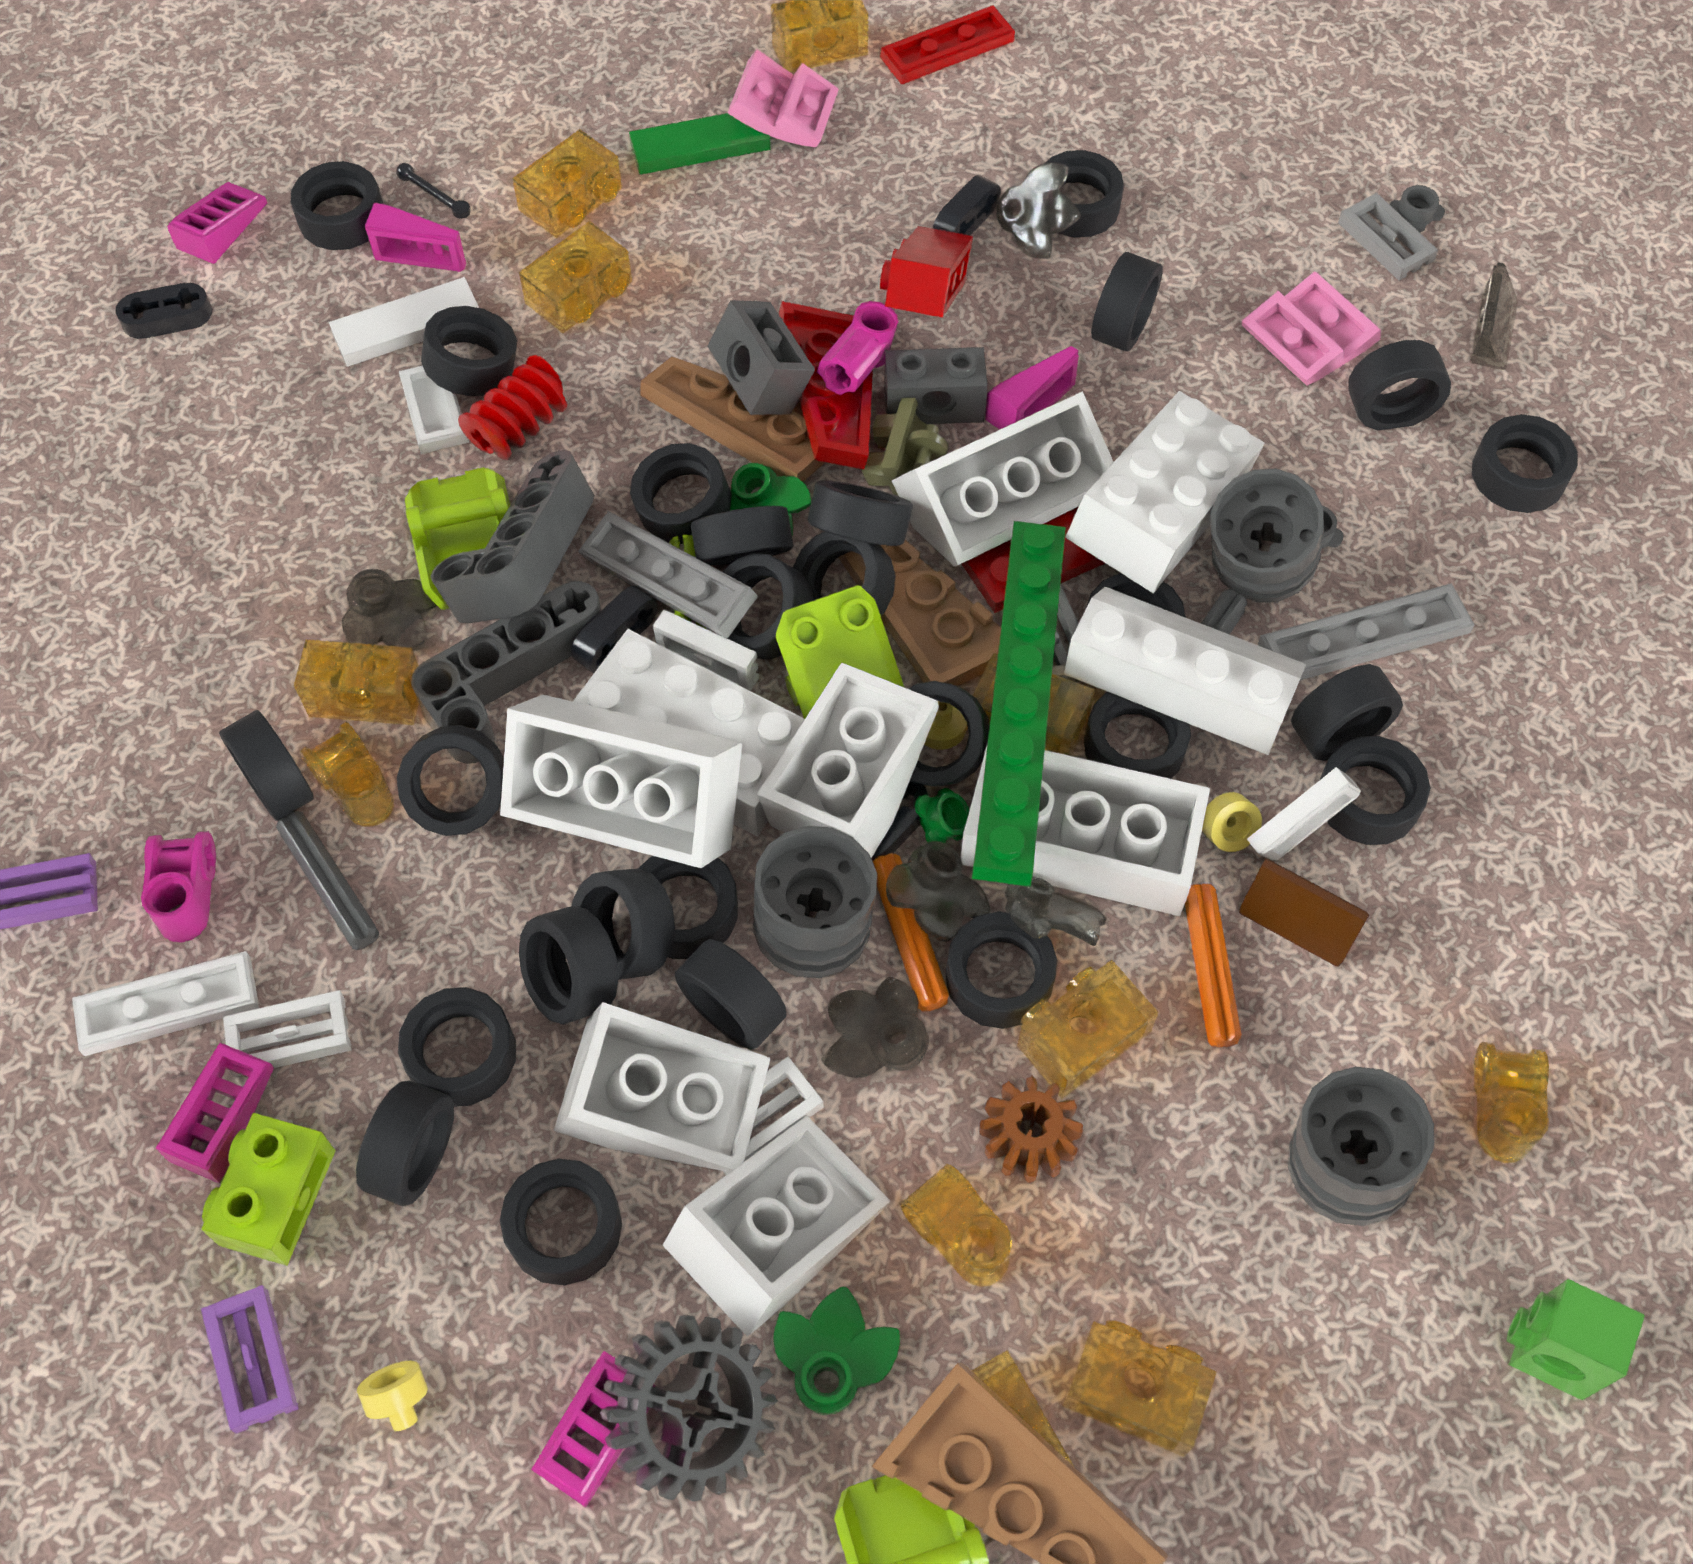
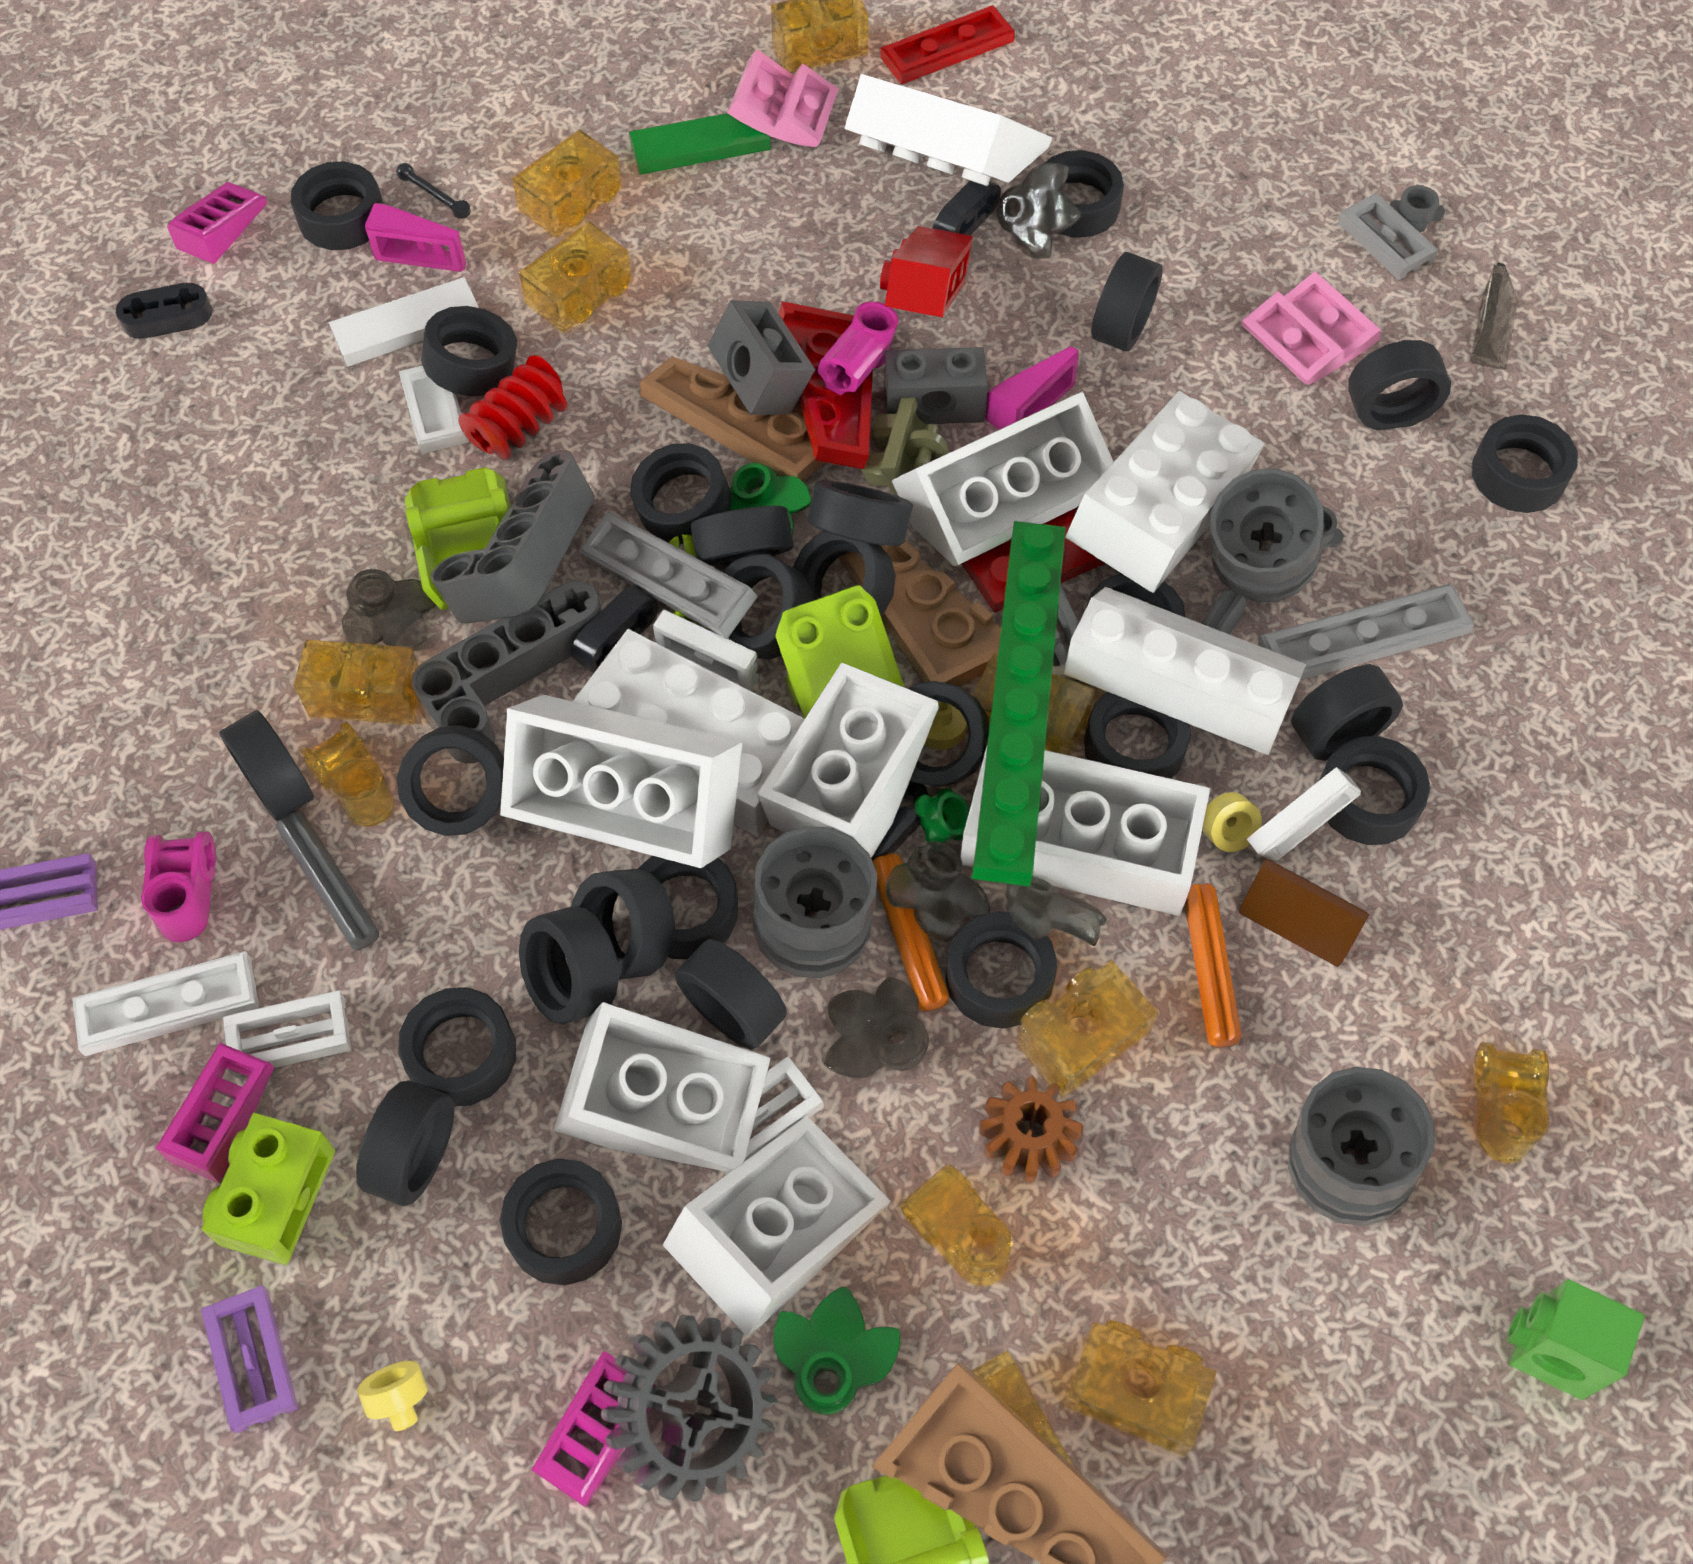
none -> white slope [844,74,1052,186]

